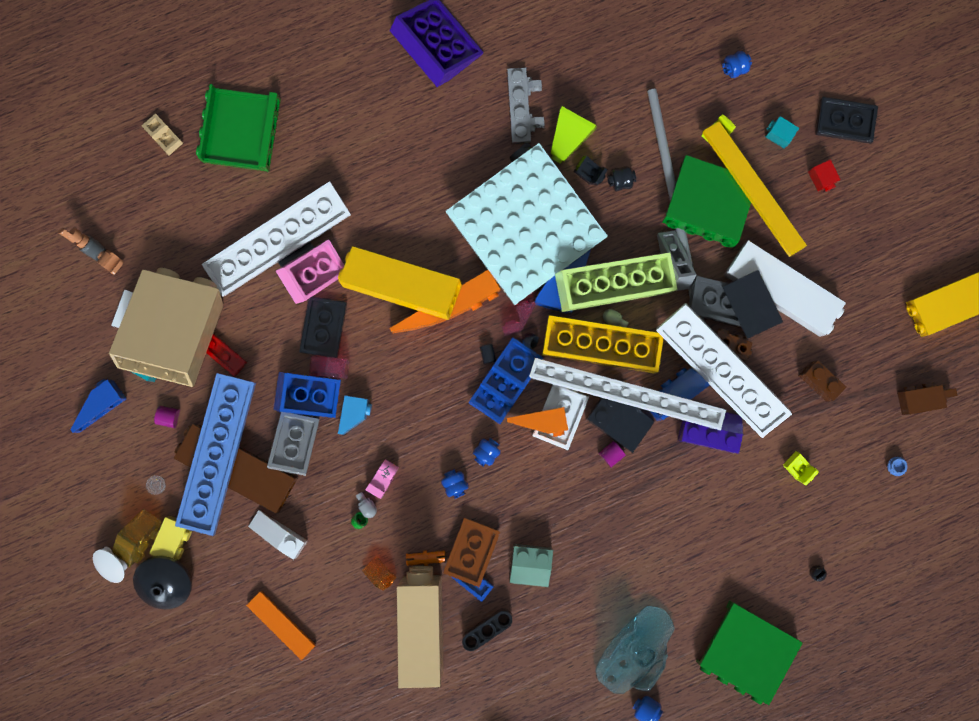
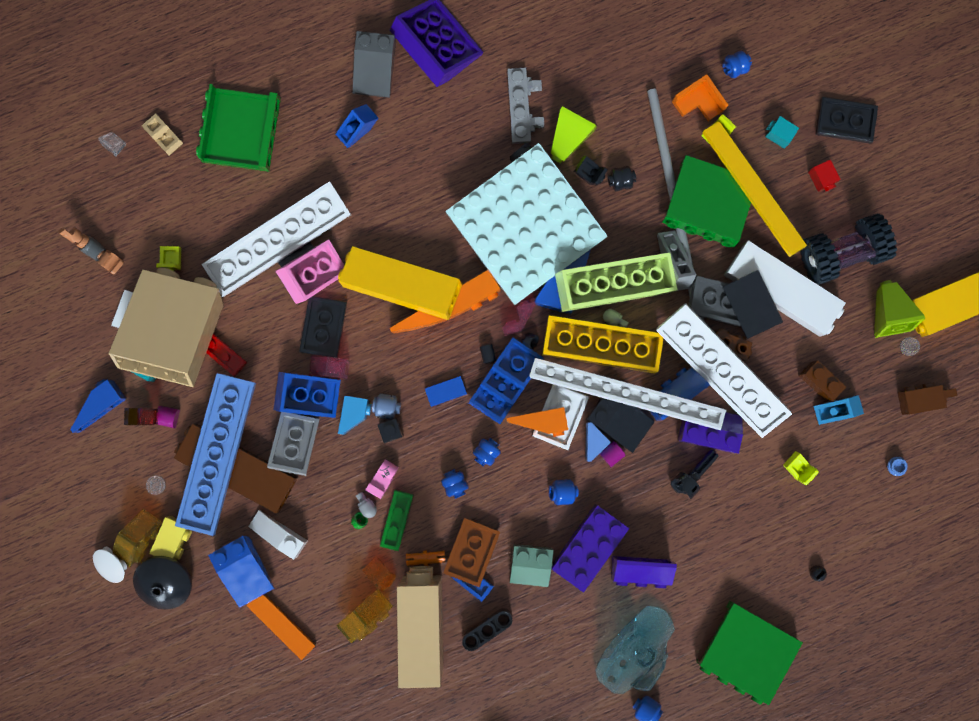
none -> clear slope [98,132,126,156]
none -> clear red leg [124,408,158,425]
none -> neon yellow bracket [156,246,181,271]
none -> slope [208,536,275,608]
none -> blue slope [335,104,379,148]
none -> clear yellow brick [336,589,393,643]
none -> dark grey slope [352,31,396,98]
none -> sand blue head [372,393,401,420]
none -> black brick [378,418,404,443]
none -> green tile [380,490,414,551]
none -> blue tile [425,376,467,407]
none -> blue head [549,479,579,505]
none -> dark purple brick [551,504,629,593]
none -> medium blue slope [586,423,611,462]
none -> dark purple slope [611,556,677,588]
none -> black piece [670,450,719,499]
none -> orange panel [672,74,728,122]
none -> black plate [800,213,897,285]
none -> dark azure slope [814,395,864,425]
none -> lime slope [874,280,925,338]
none -> clear plate [900,337,920,356]

